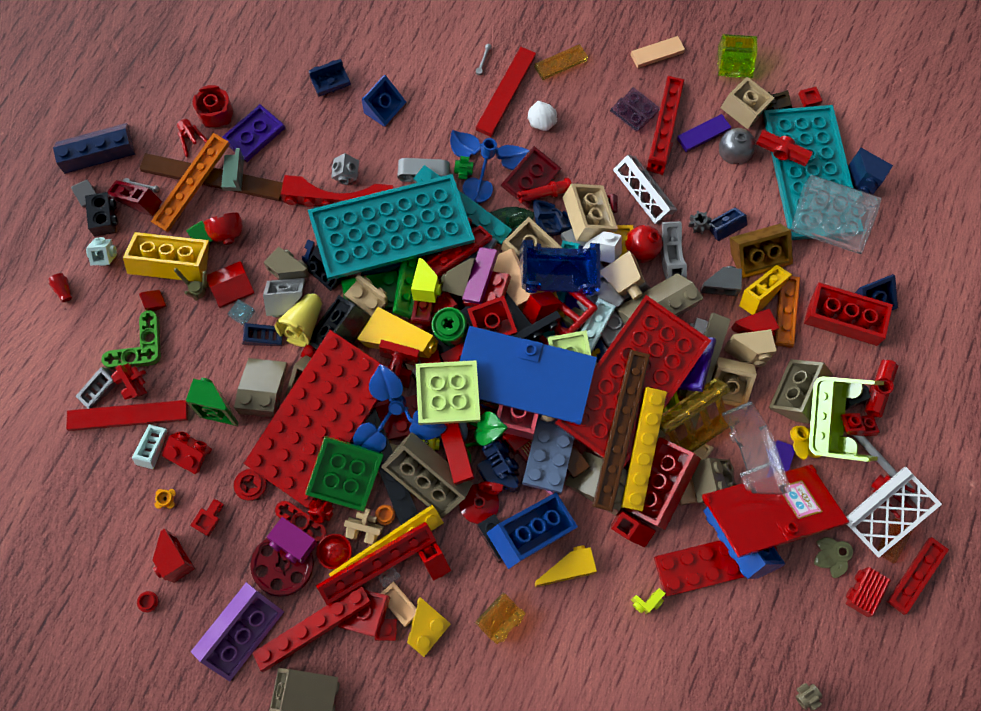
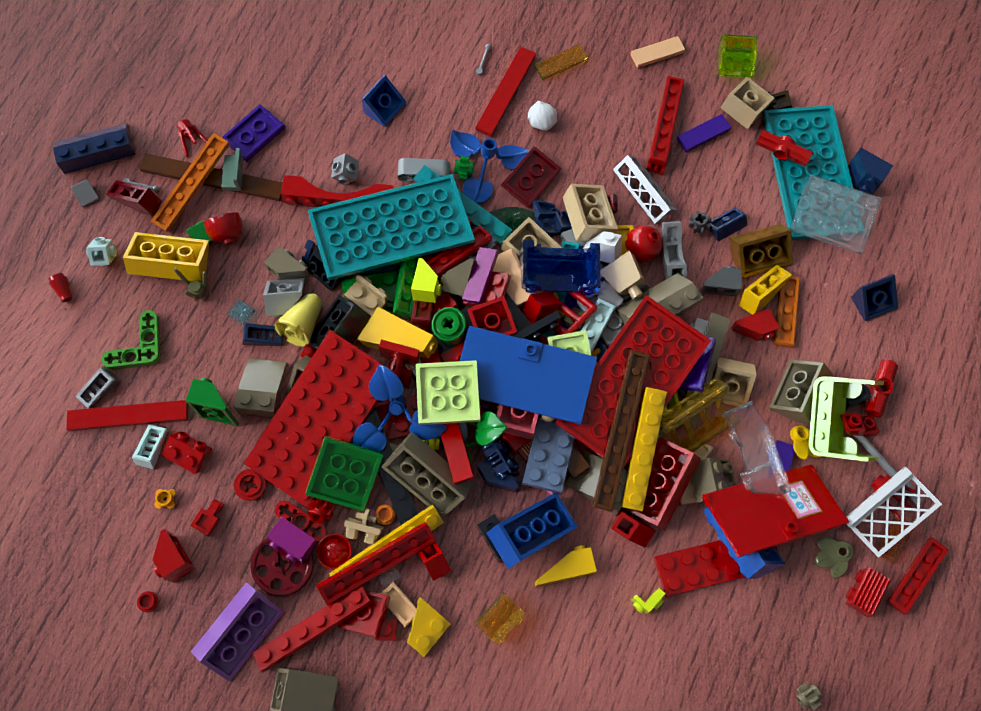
black brick [85,192,118,237] -> none
red hips [111,363,147,400] -> none
red slope [139,289,166,312] -> none
red brick [192,85,233,128] -> none
red slope [207,261,255,308] -> none
dark blue bracket [308,59,351,97] -> none
red dish [459,484,499,524] -> none
red tile [477,482,503,496] -> none
red pin [517,178,572,203] -> none
clear purple slope [610,87,660,132] -> none
flat silver cylinder [719,128,756,165] -> none
tan slope [724,329,776,367] -> none
red plate [798,87,823,107] -> none
red slope [804,282,893,346] -> none

